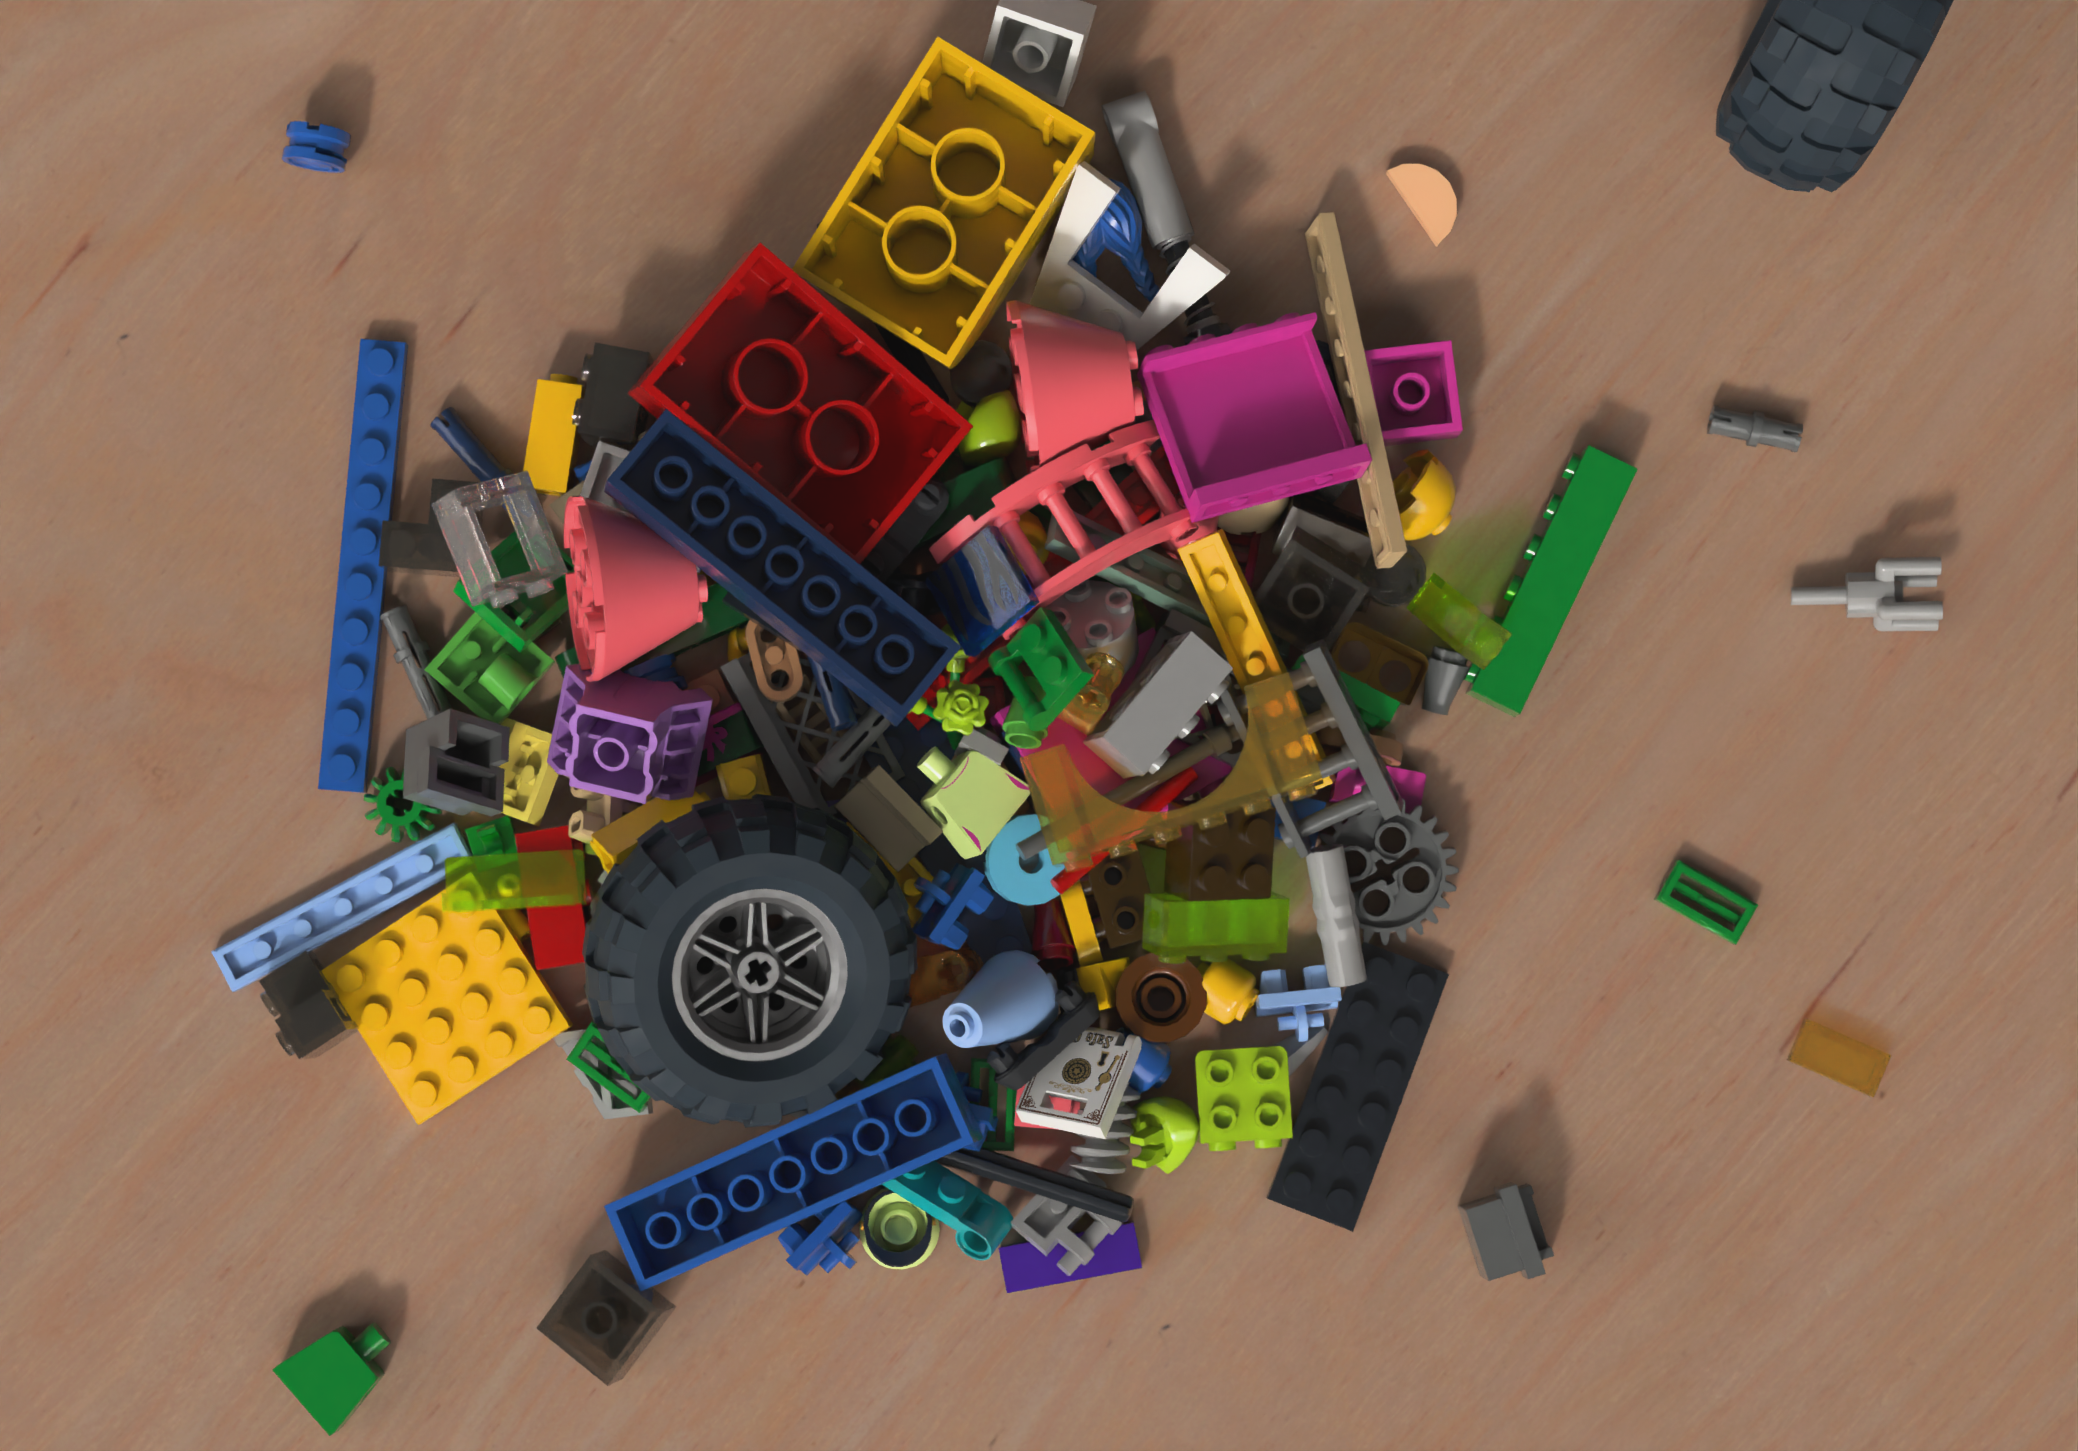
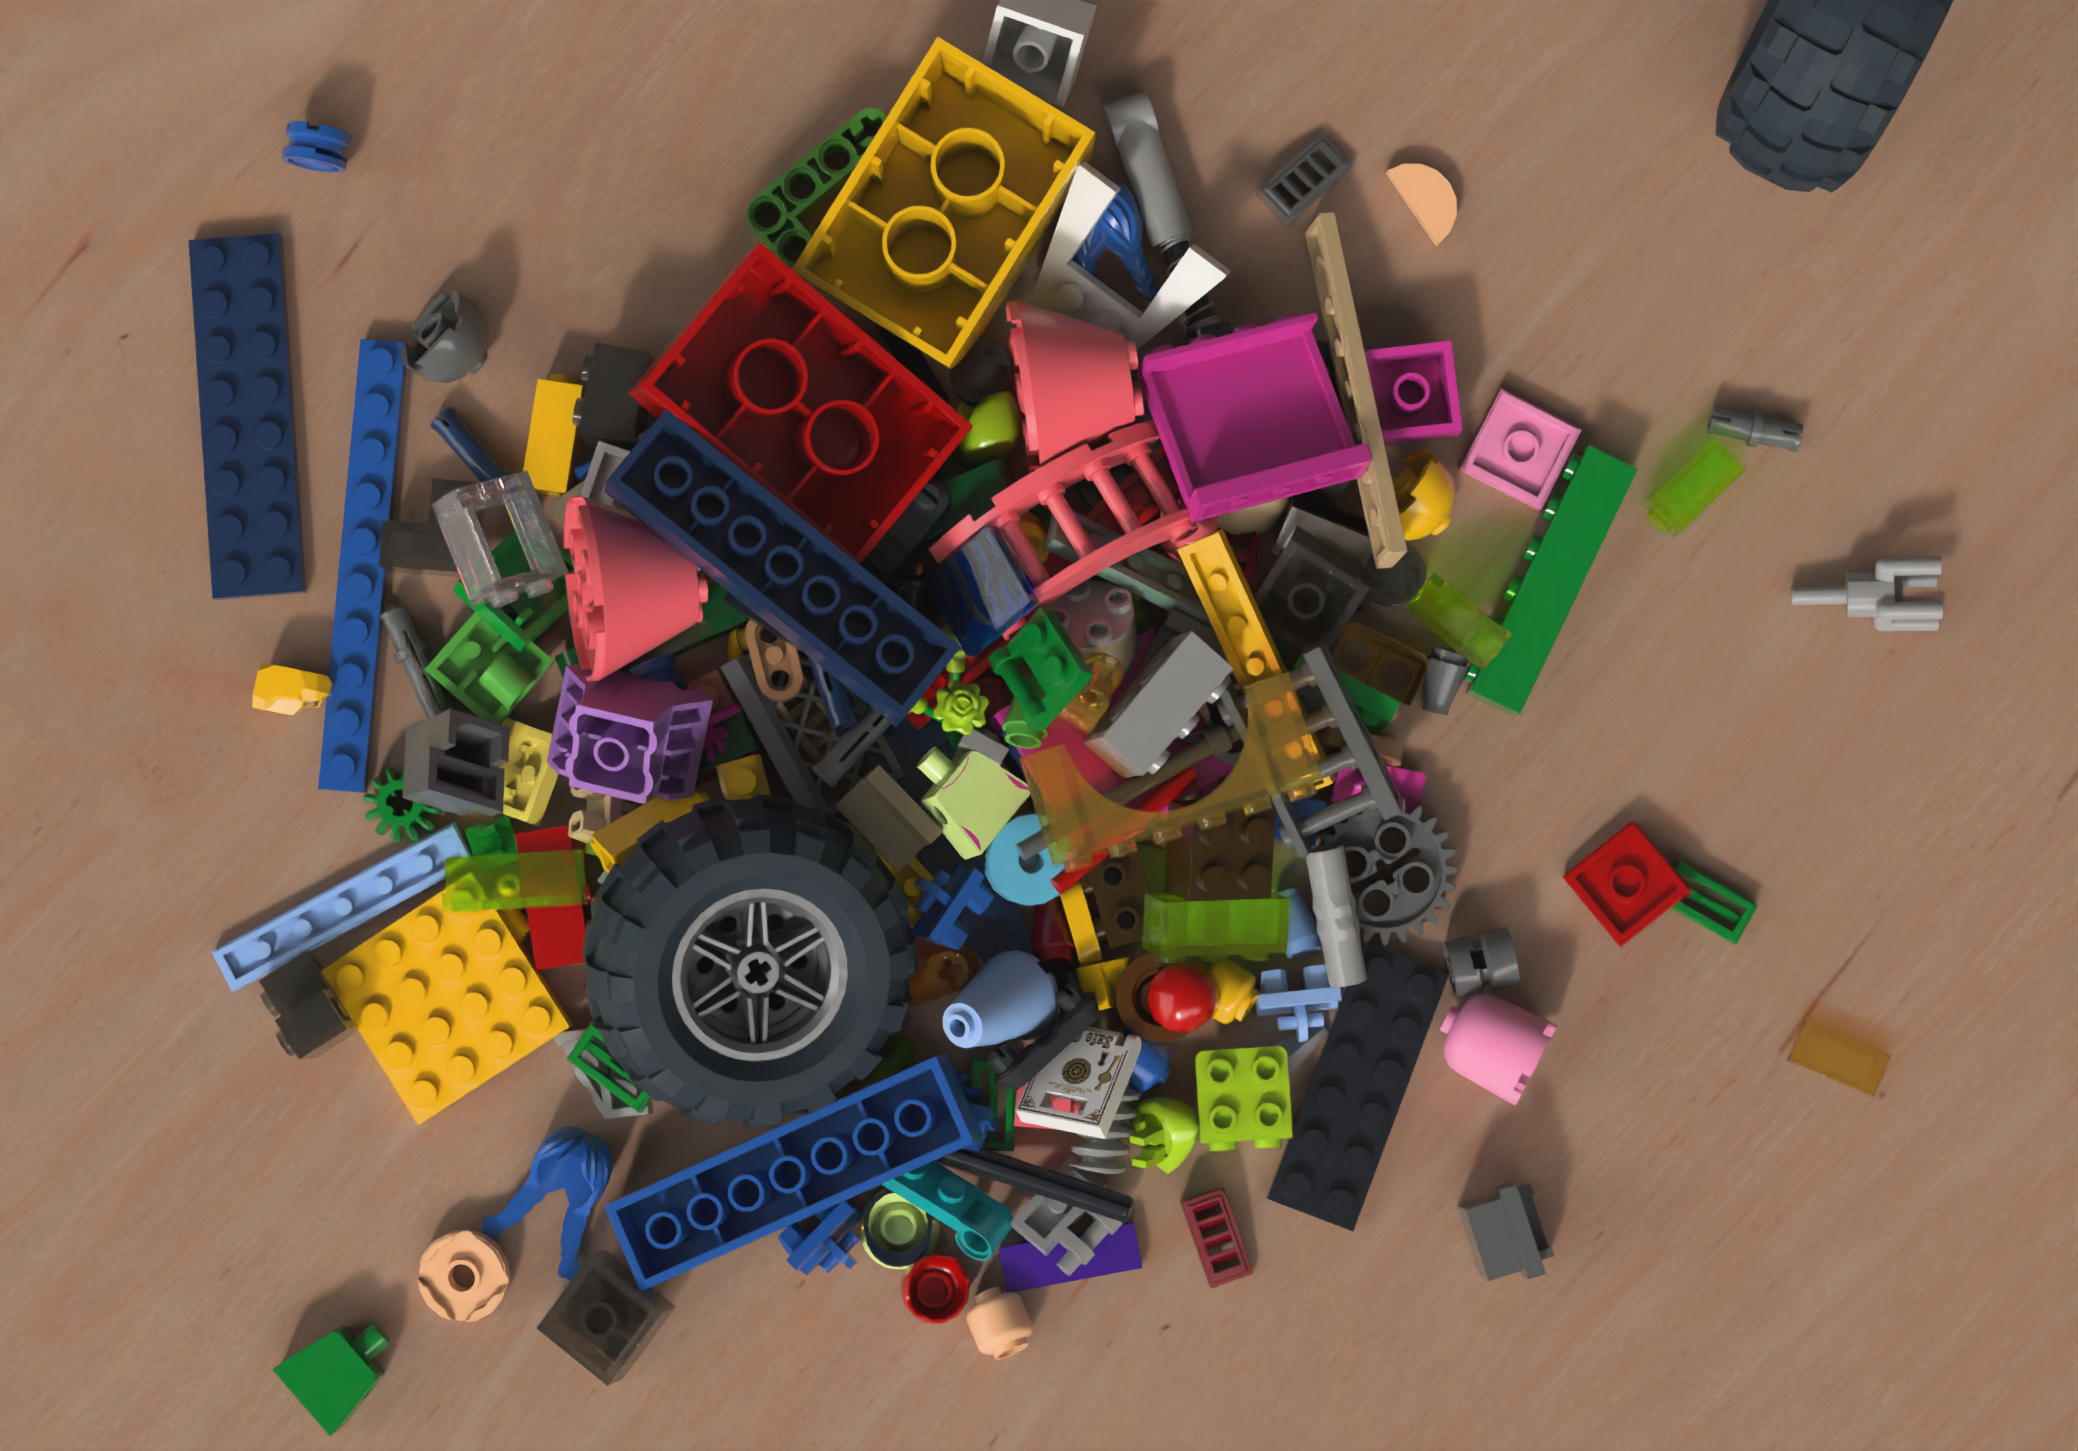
none -> dark blue plate [188,233,306,600]
none -> yellow rock [252,663,333,716]
none -> dark grey cylinder [401,290,488,383]
none -> light nougat tile [418,1229,511,1322]
none -> blue hair [481,1126,613,1282]
none -> bright green beam [746,108,888,269]
none -> red hair [900,1253,970,1324]
none -> light nougat head [966,1287,1033,1360]
none -> red hair [1147,962,1220,1033]
none -> dark red slope [1180,1186,1253,1289]
none -> dark grey slope [1257,133,1353,228]
none -> medium blue cone [1273,888,1322,959]
none -> bright pink cylinder [1440,993,1558,1106]
none -> dark grey wheel [1442,927,1520,998]
none -> bright pink tile [1459,388,1582,511]
none -> red tile [1562,820,1692,949]
none -> clear neon green brick [1643,437,1746,537]

